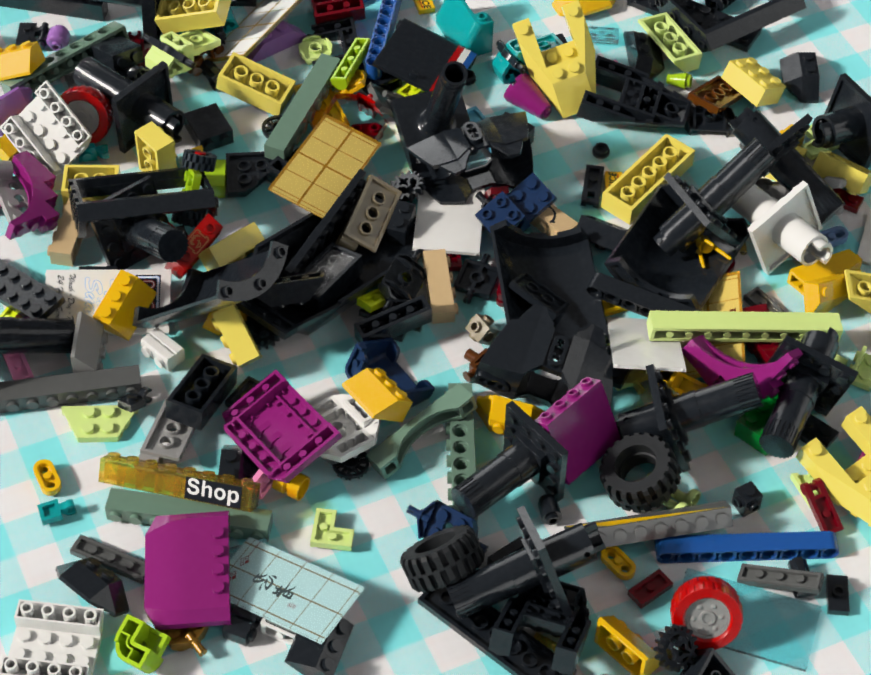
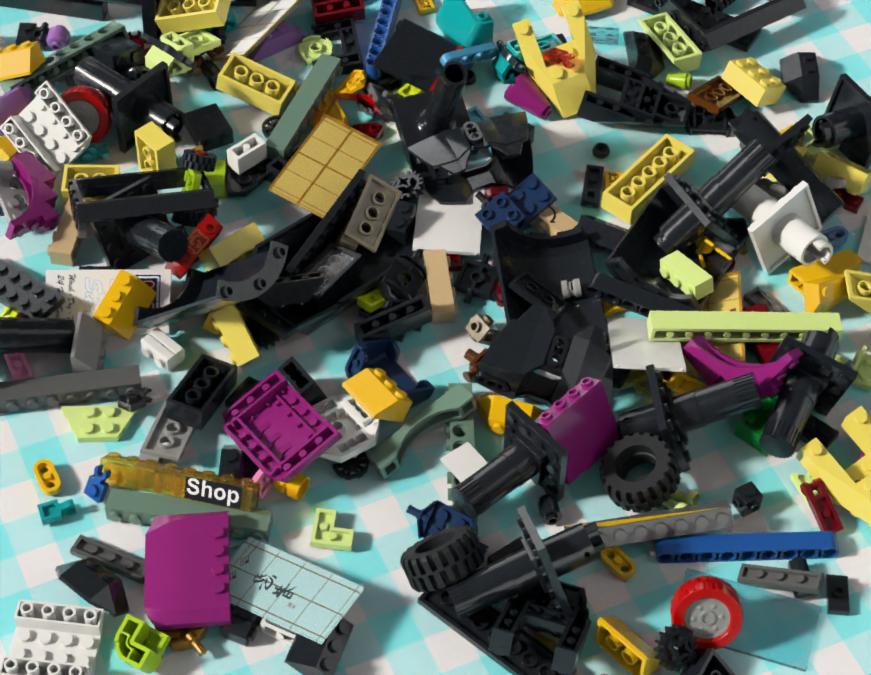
lime brick [330,38,371,90] -> none
dark red plate [627,569,673,609] -> none
none -> blue plate [83,464,111,503]
none -> white brick [227,133,267,175]
none -> black brick [278,356,327,406]
none -> dark azure beam [440,42,499,67]
none -> white sticker [440,442,488,482]
none -> clear red plate [543,47,575,69]
none -> light grey wheel [561,278,582,299]
none -> yellowish green brick [659,250,714,300]

